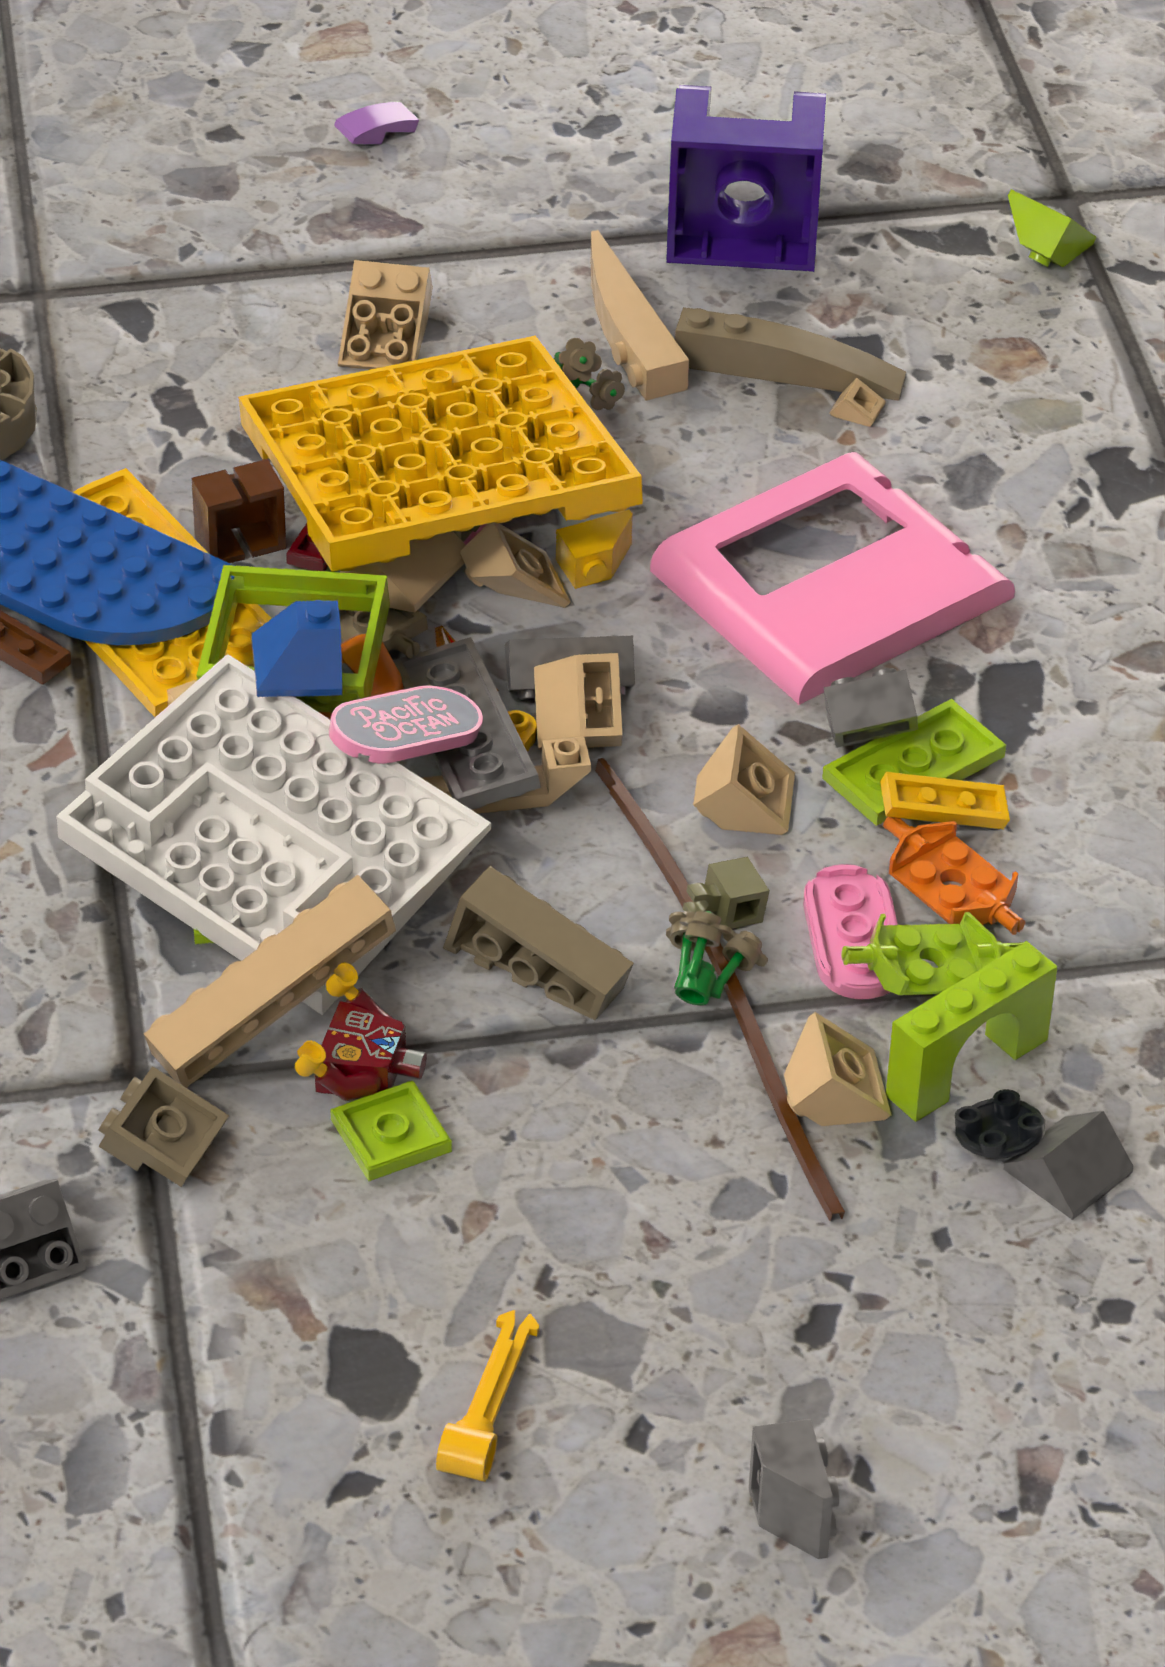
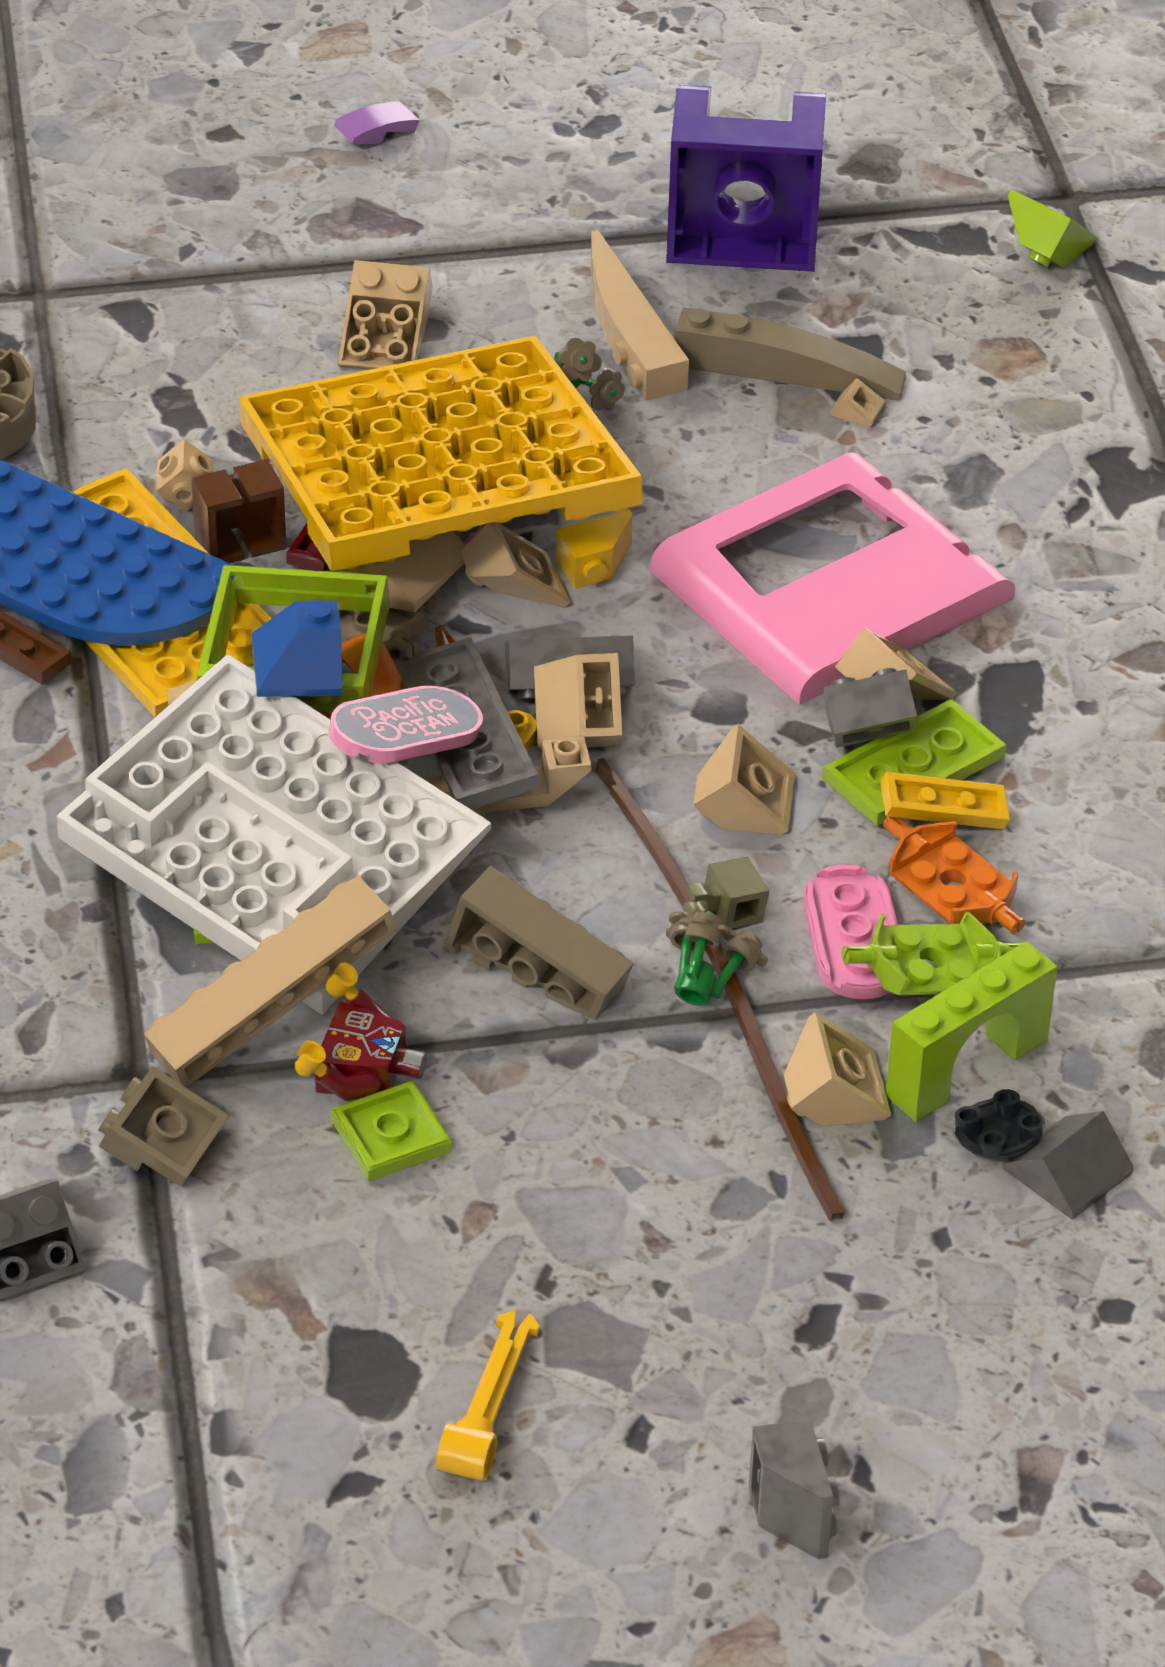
none -> tan brick [156,439,213,512]
none -> tan slope [835,628,957,700]

